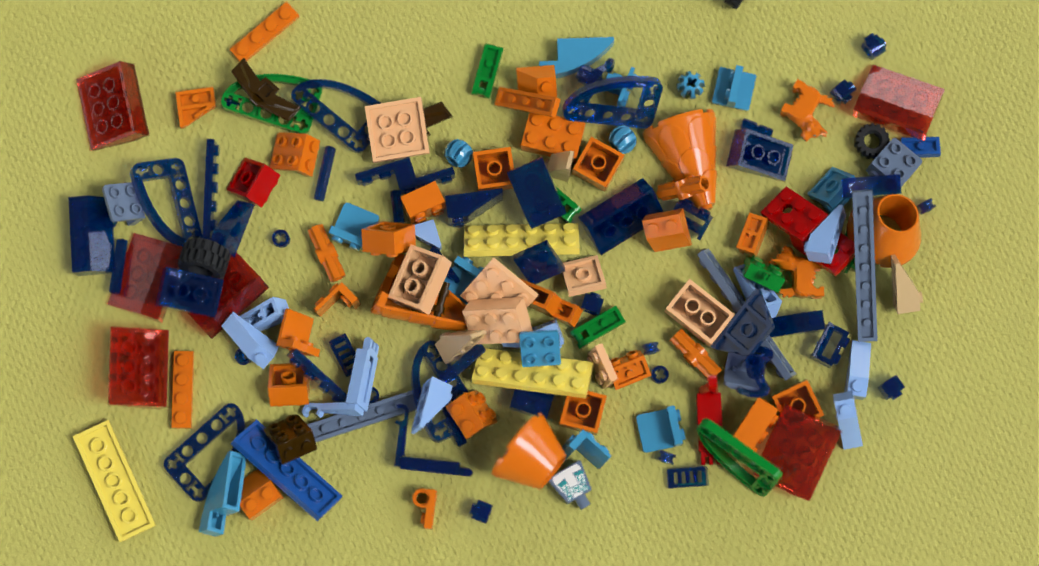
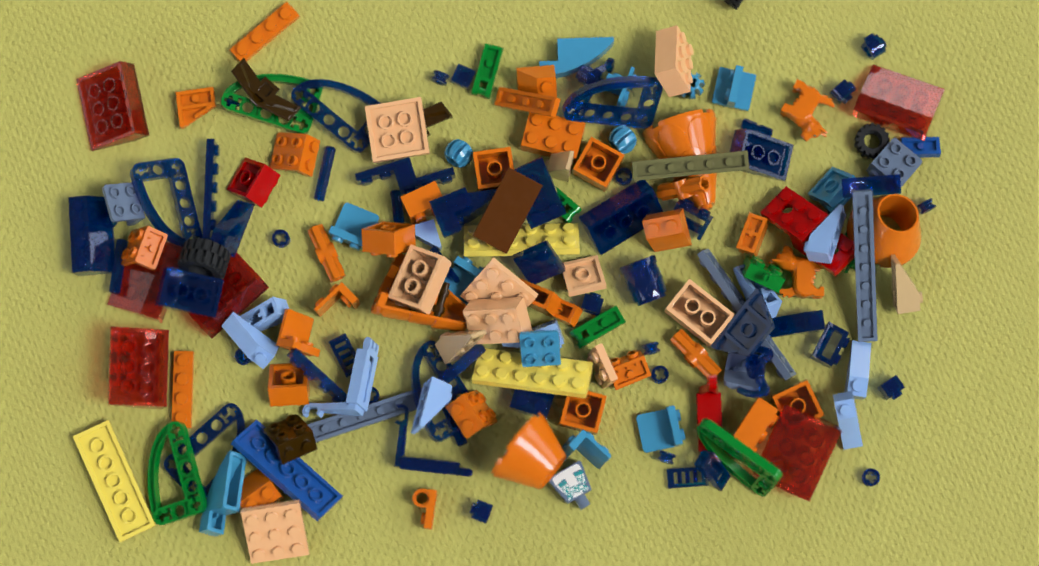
none -> orange bracket [121,226,168,271]
none -> green beam [147,421,207,525]
none -> light nougat plate [241,500,309,564]
none -> clear blue plate [429,187,473,238]
none -> bush [431,70,449,86]
none -> clear blue plate [451,63,476,89]
none -> reddish brown tile [473,168,543,254]
none -> clear blue bush [615,167,633,186]
none -> clear blue piece [619,255,667,306]
none -> olive plate [632,150,749,181]
none -> light nougat brick [654,25,694,97]
none -> clear blue slope [694,450,731,491]
none -> clear blue bush [861,468,880,487]

